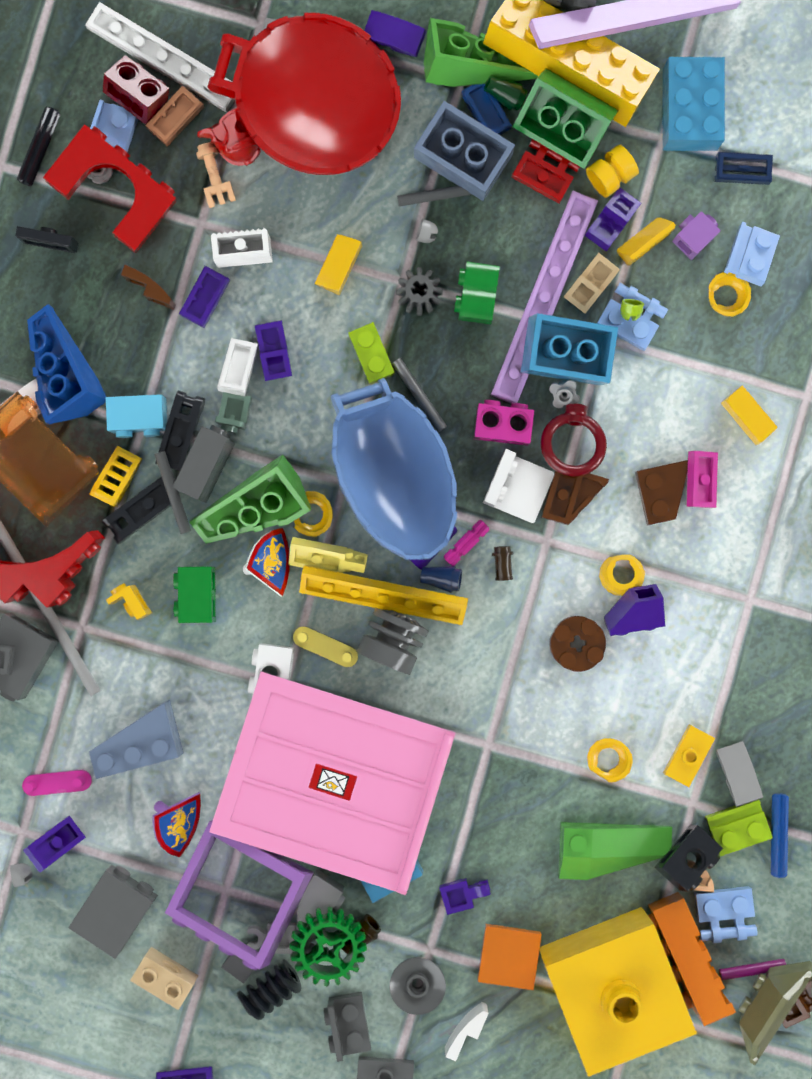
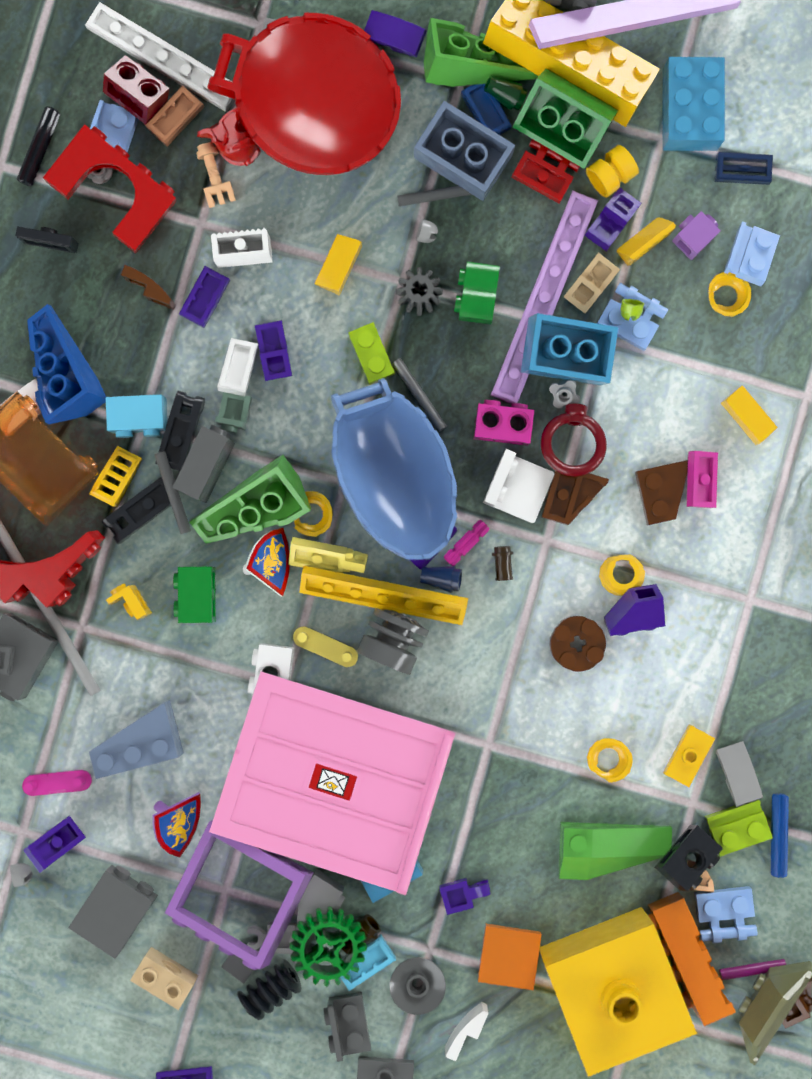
none -> medium azure plate [340,934,396,991]

